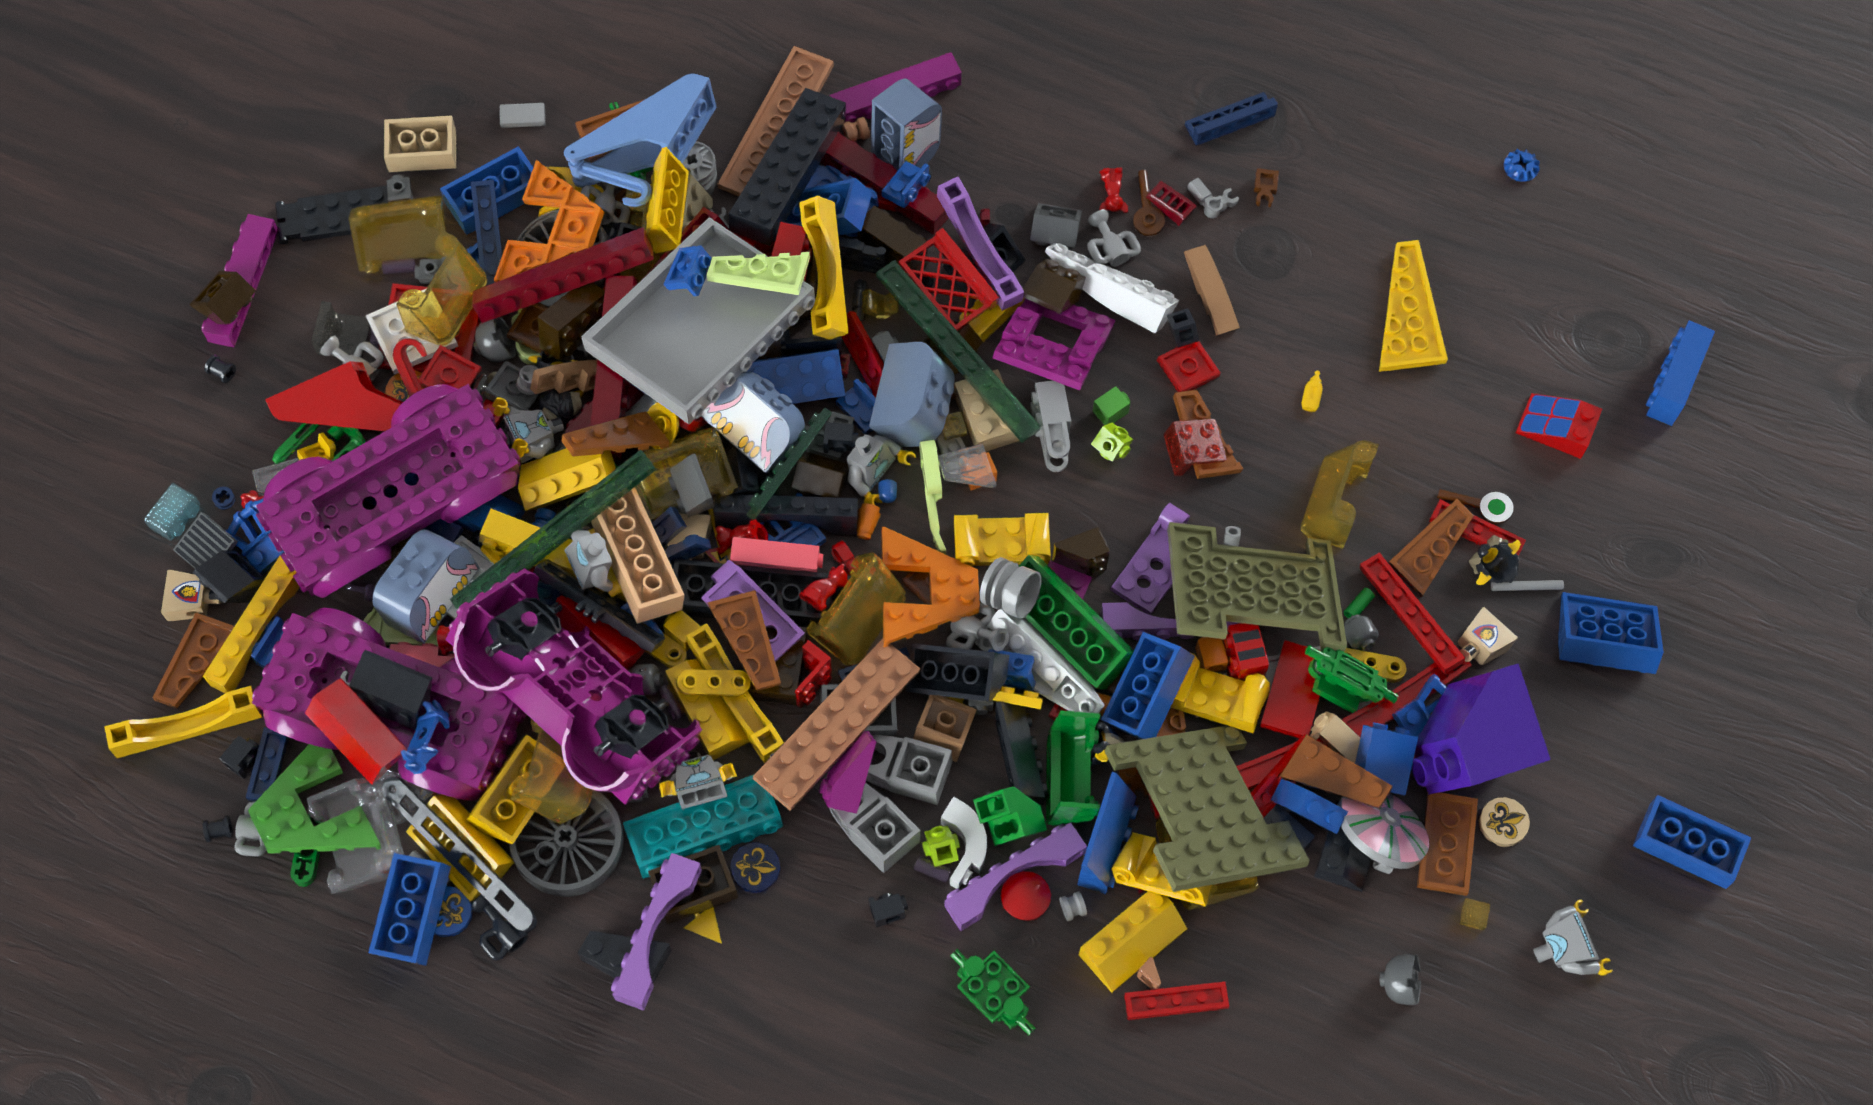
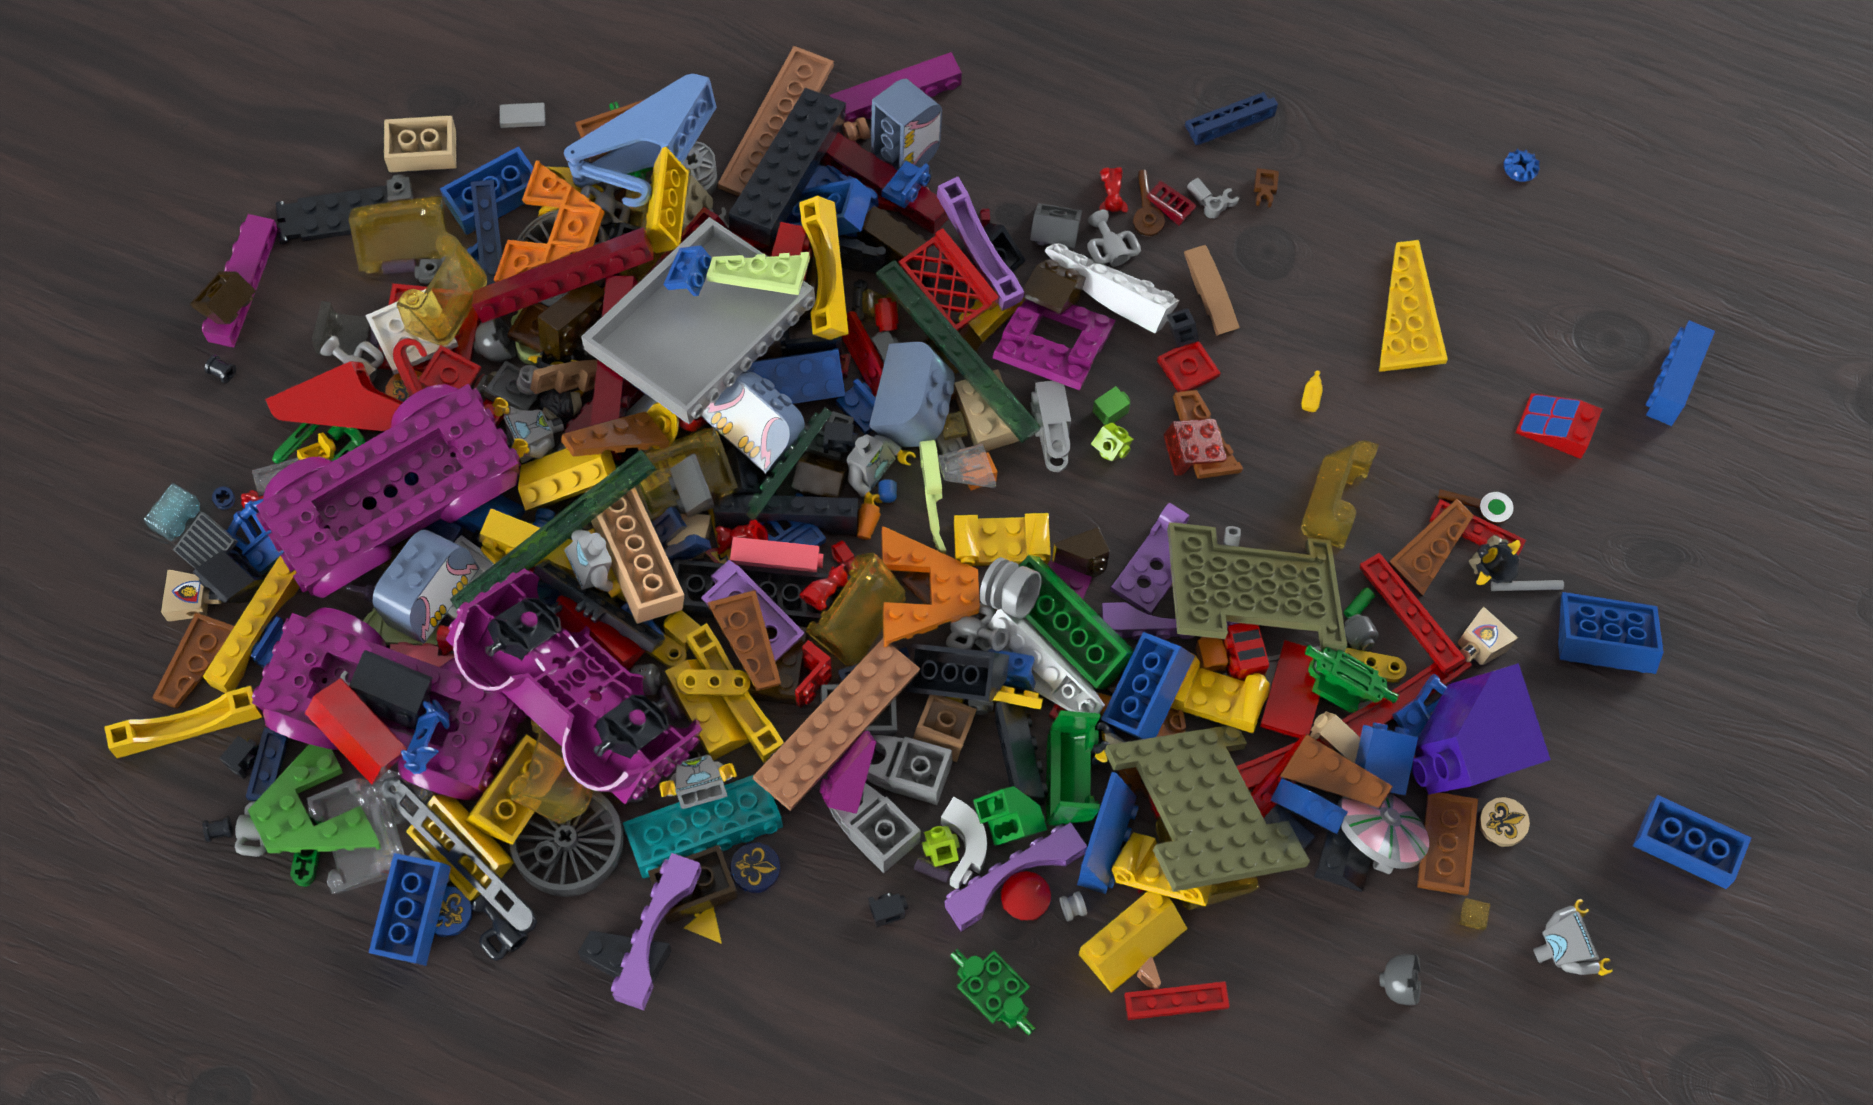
none -> red brick [874,298,899,332]

